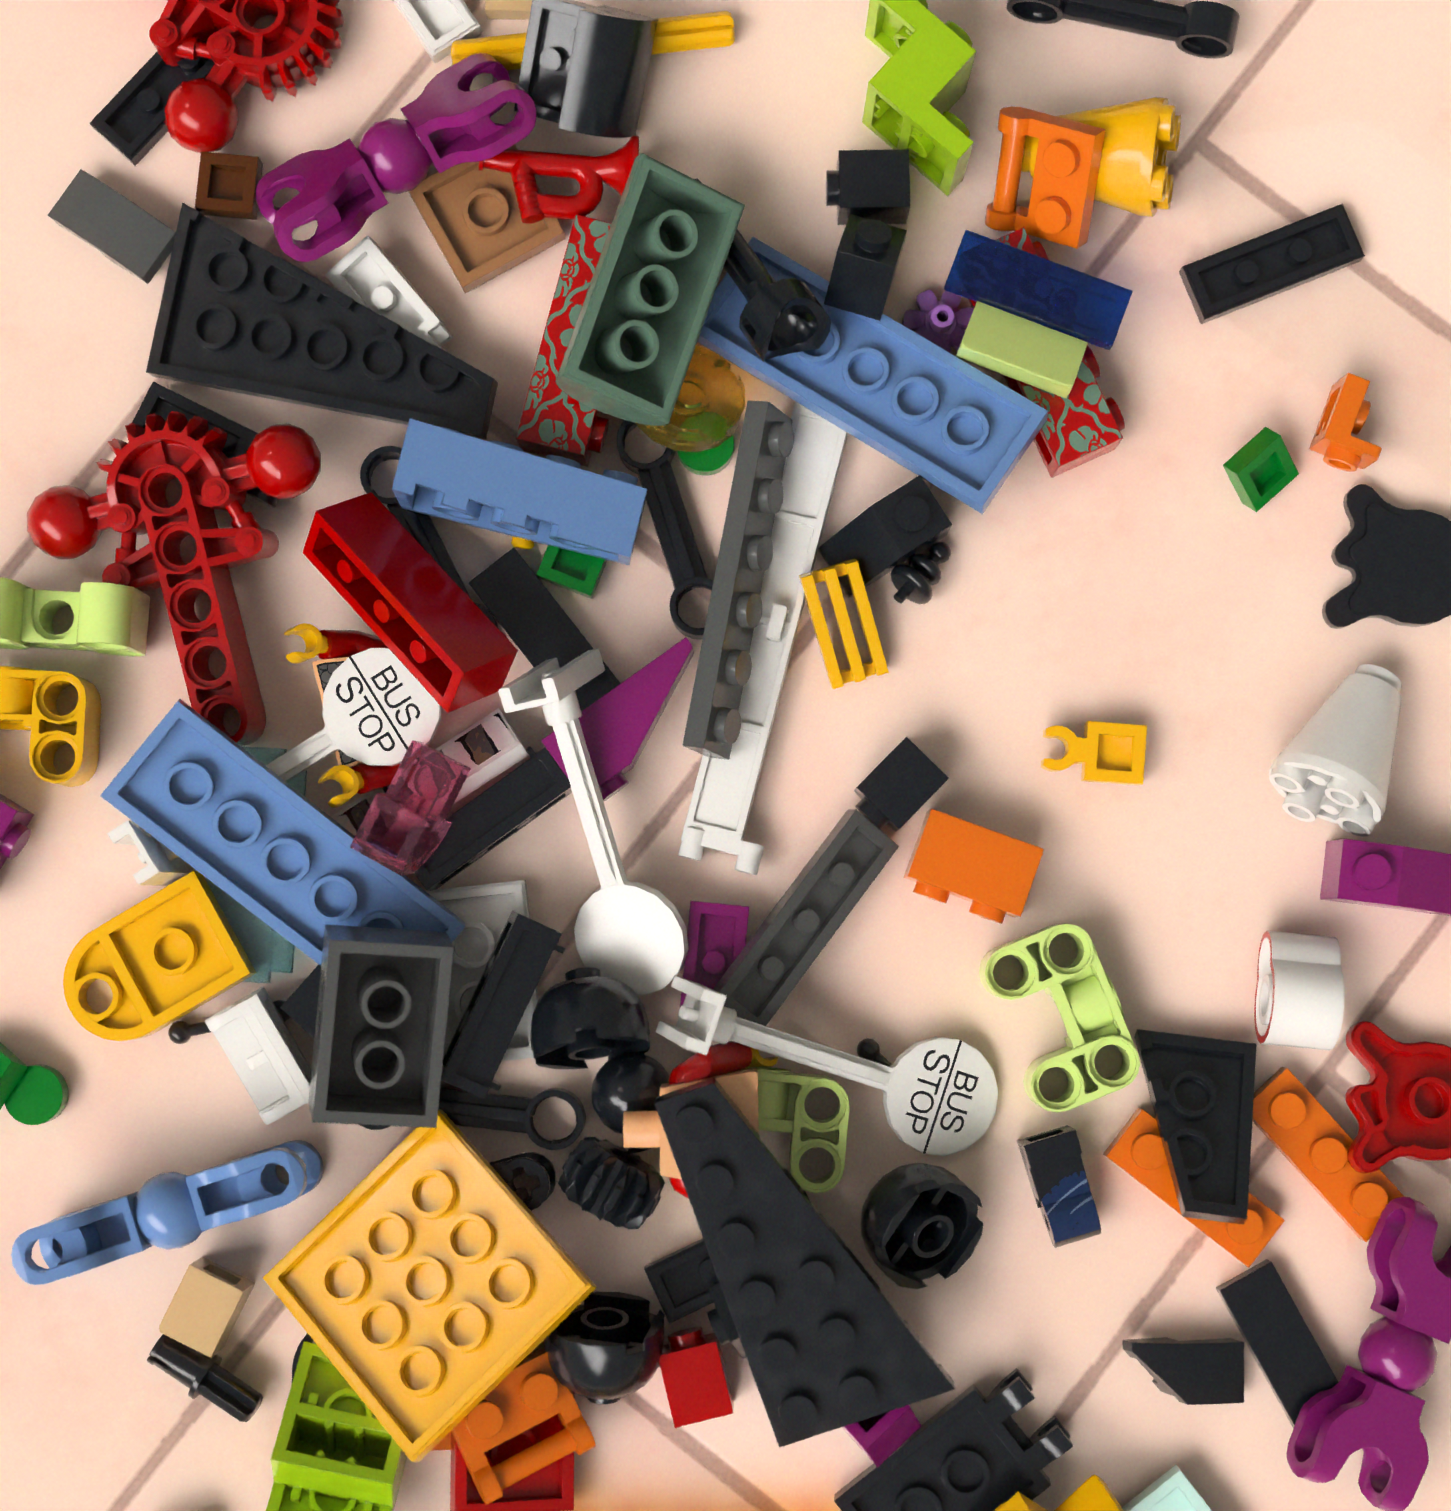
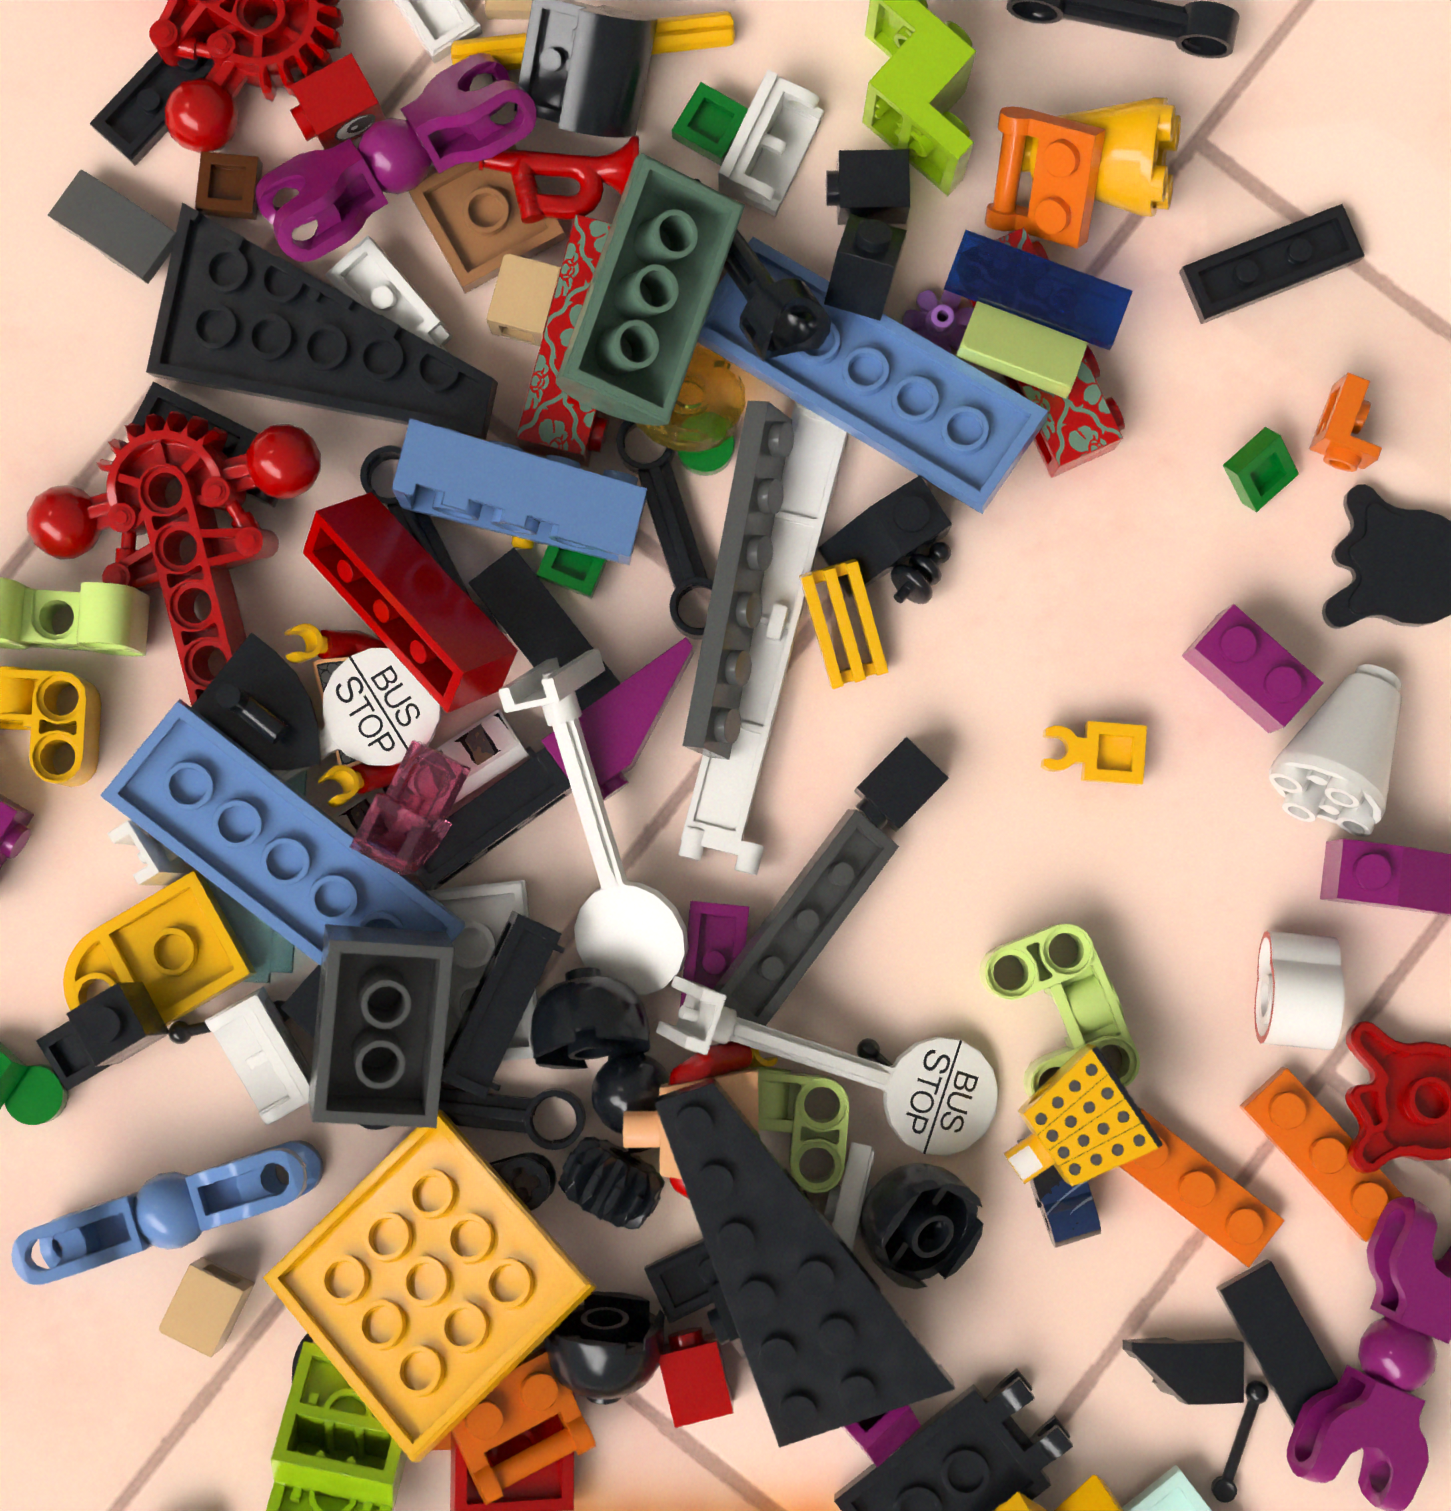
black axle [147,1334,263,1422] -> none
orange brick [903,809,1044,924] -> none
black wing [1134,1029,1257,1225] -> none
none -> black tile [36,1021,112,1091]
none -> black brick [66,982,170,1067]
none -> black shield [191,632,321,771]
none -> red brick [290,53,386,150]
none -> tan panel [486,254,561,346]
none -> green plate [671,82,748,166]
none -> white hinge [718,69,824,217]
none -> white plate [825,1142,875,1253]
none -> yellow torso [1004,1044,1163,1186]
none -> magenta brick [1182,604,1324,733]
none -> black hinge [1211,1381,1269,1503]

